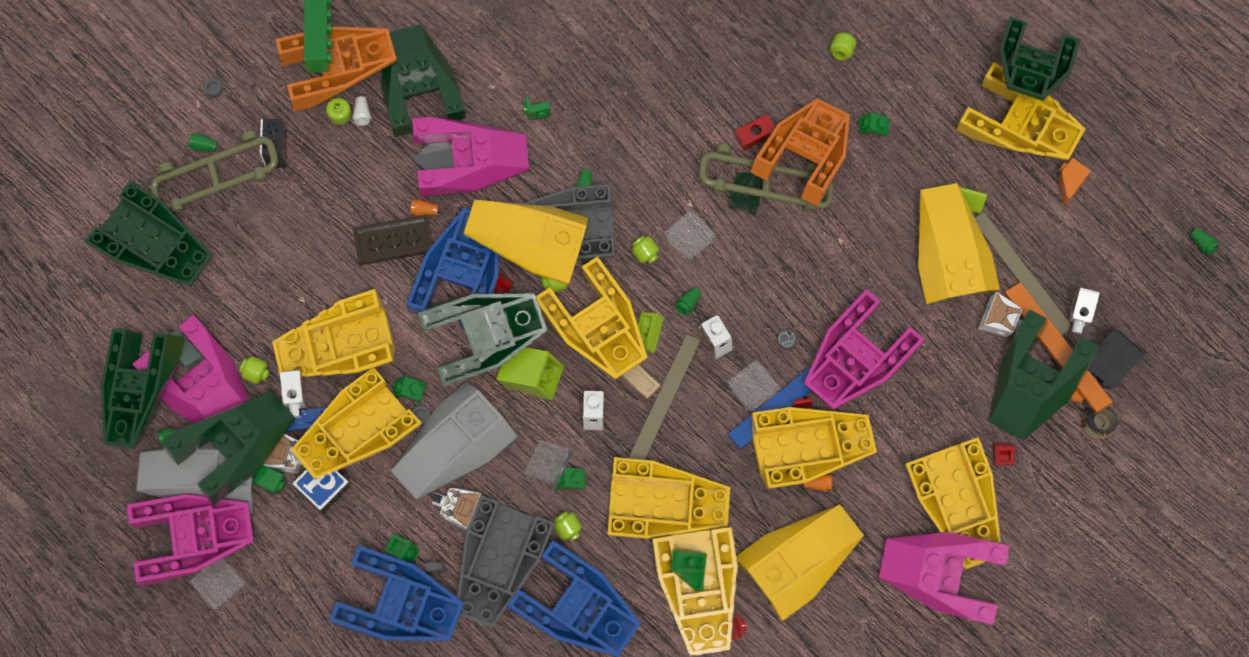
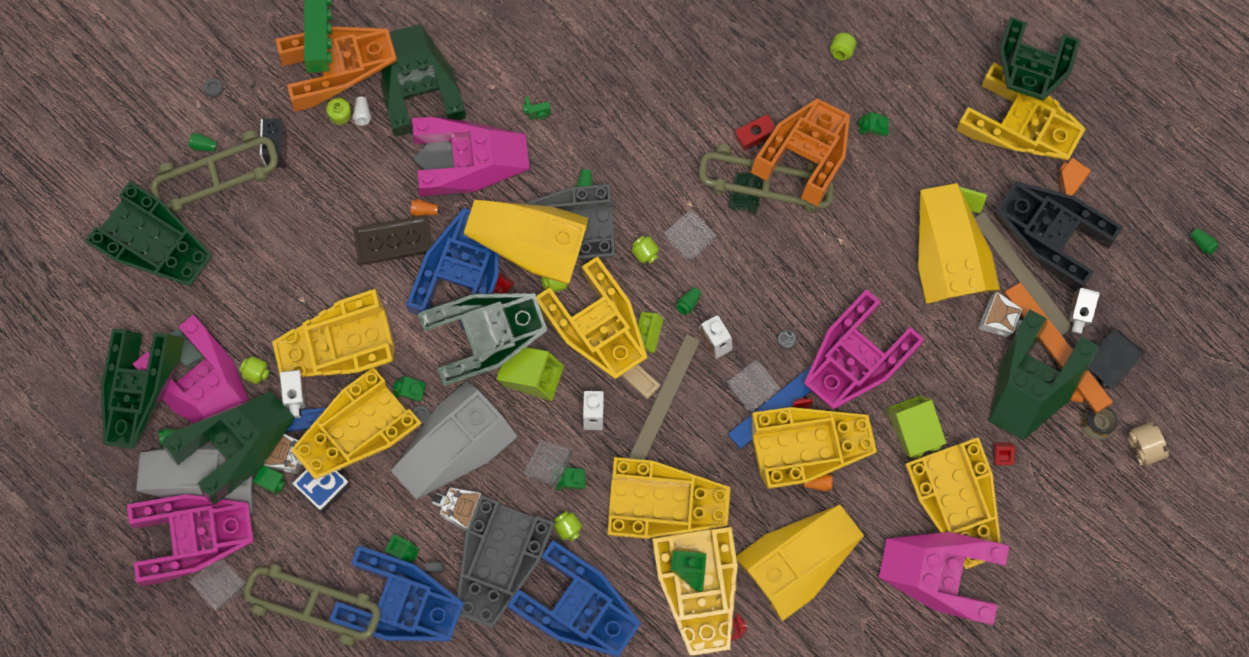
none -> olive bar [243,564,381,647]
none -> lime slope [885,395,946,458]
none -> black wedge [995,181,1123,291]
none -> tan brick [1127,421,1169,466]

